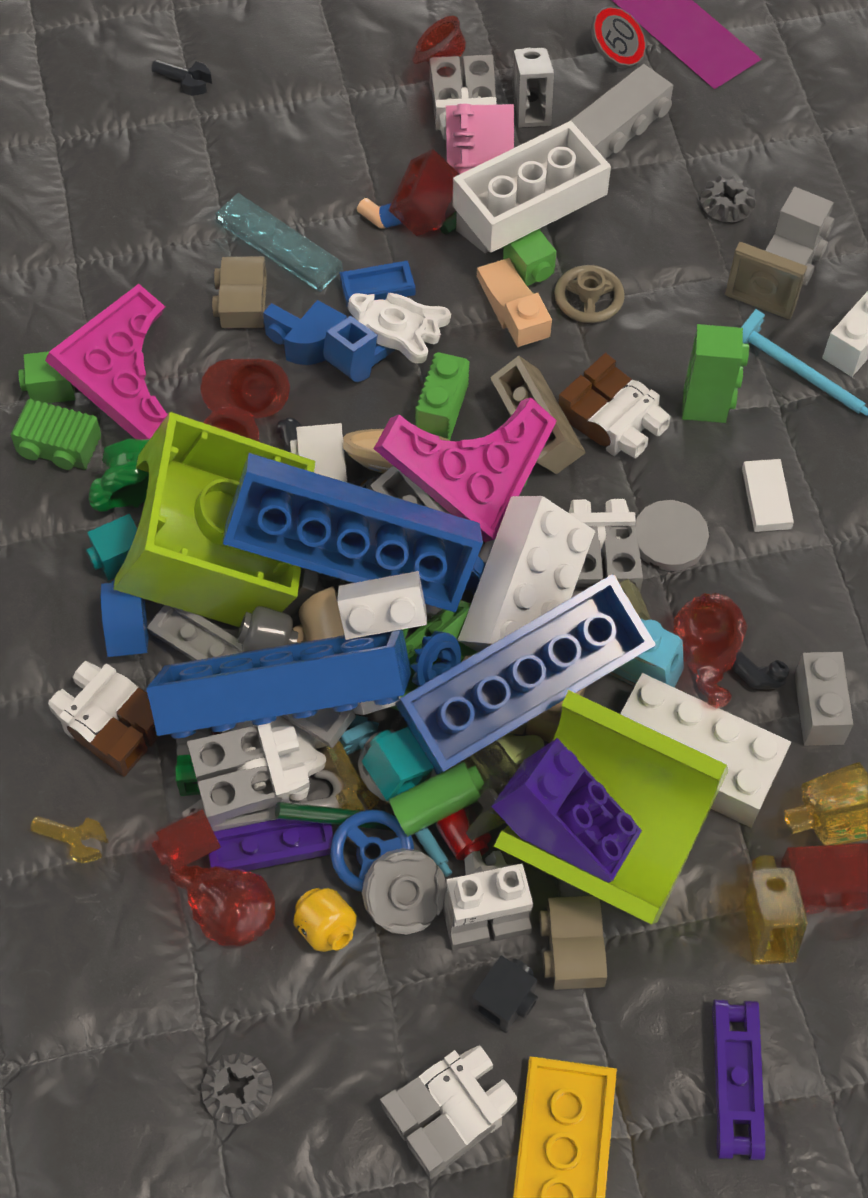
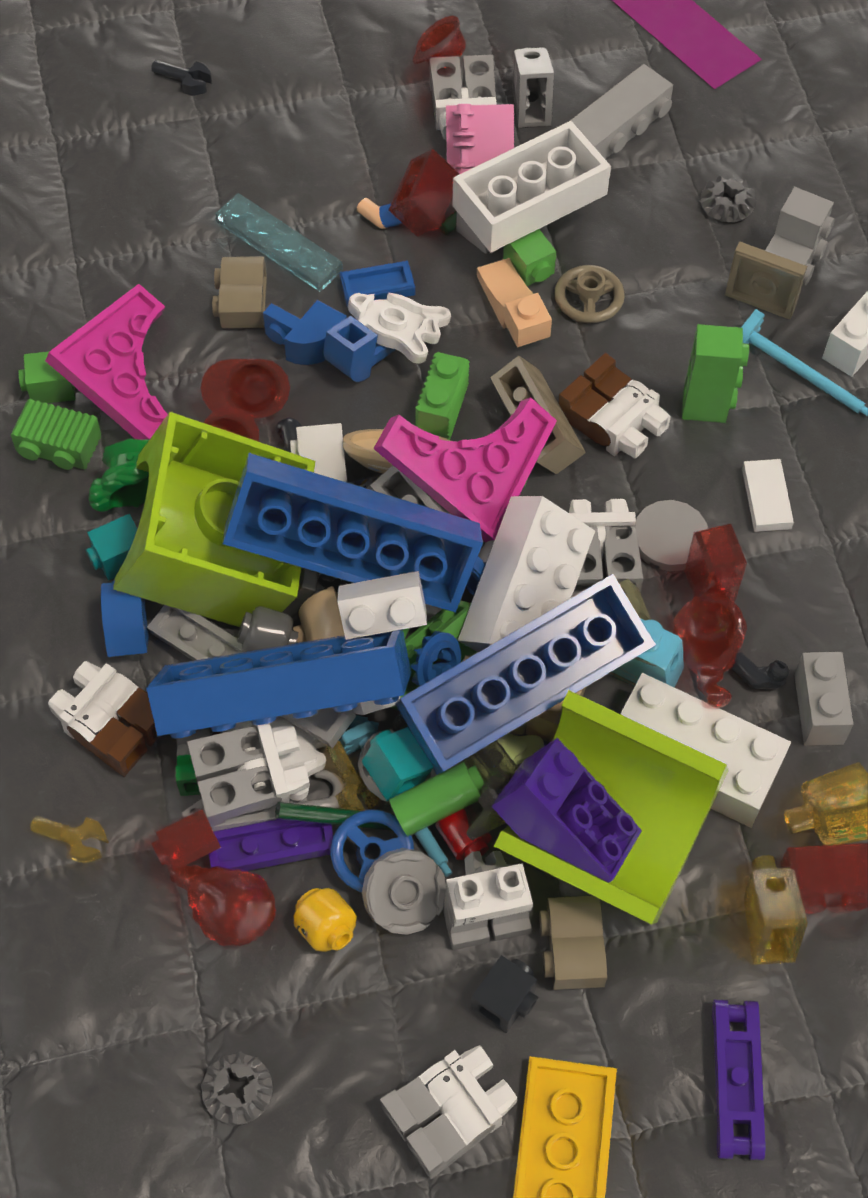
piece [590,6,647,68] -> none
none -> clear red brick [684,524,747,610]

